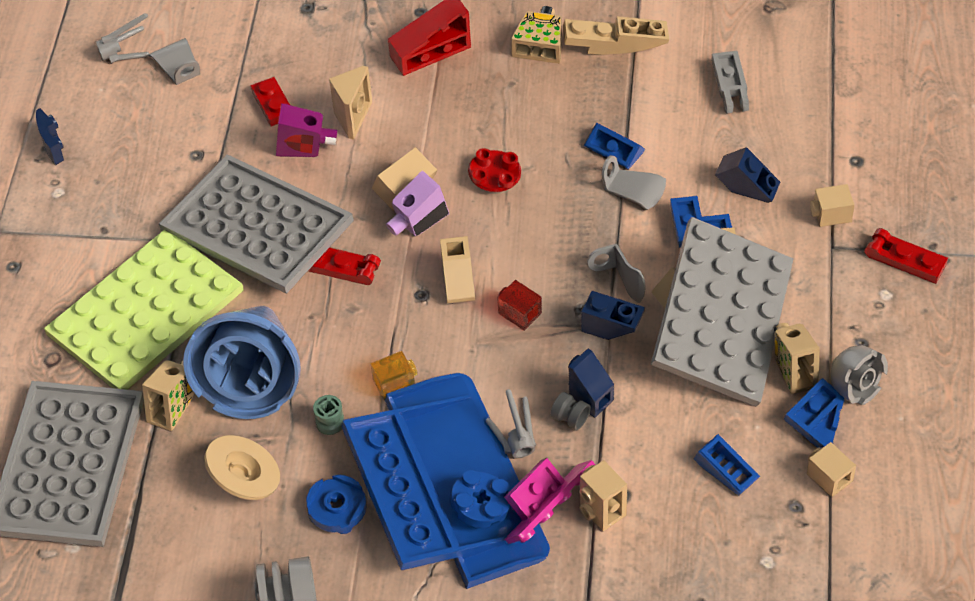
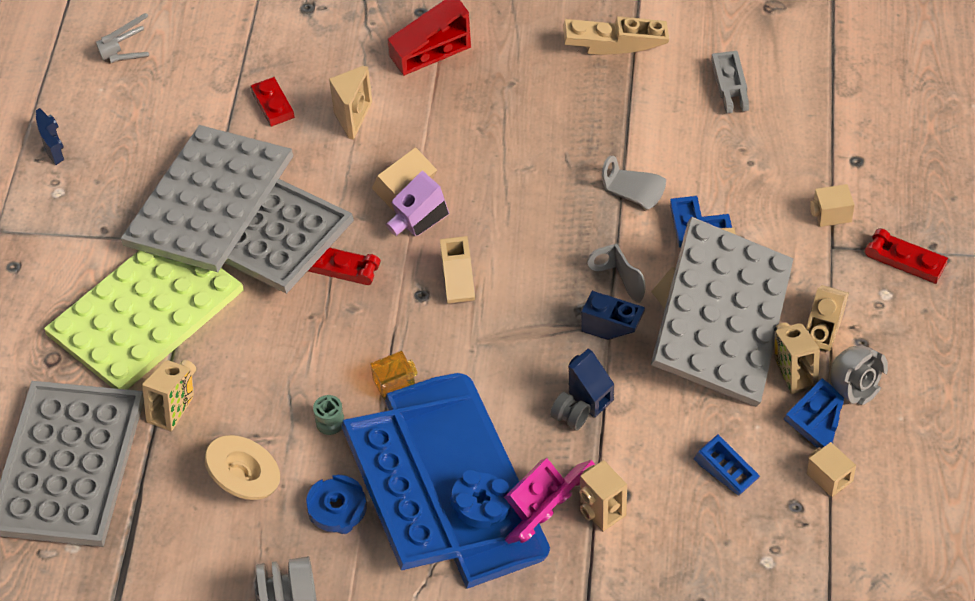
light grey piece [149,38,200,85] -> none
medium blue cone [183,306,301,419] -> none
magenta torso [276,104,337,157] -> none
red dish [468,148,521,192] -> none
light grey plant [486,389,536,458] -> none
clear red brick [497,280,542,331] -> none
tan torso [511,6,562,64] -> none
blue slope [584,123,645,169] -> none
dark blue slope [715,147,781,203] -> none
none -> light grey plate [121,125,293,273]
none -> tan slope [806,285,849,351]

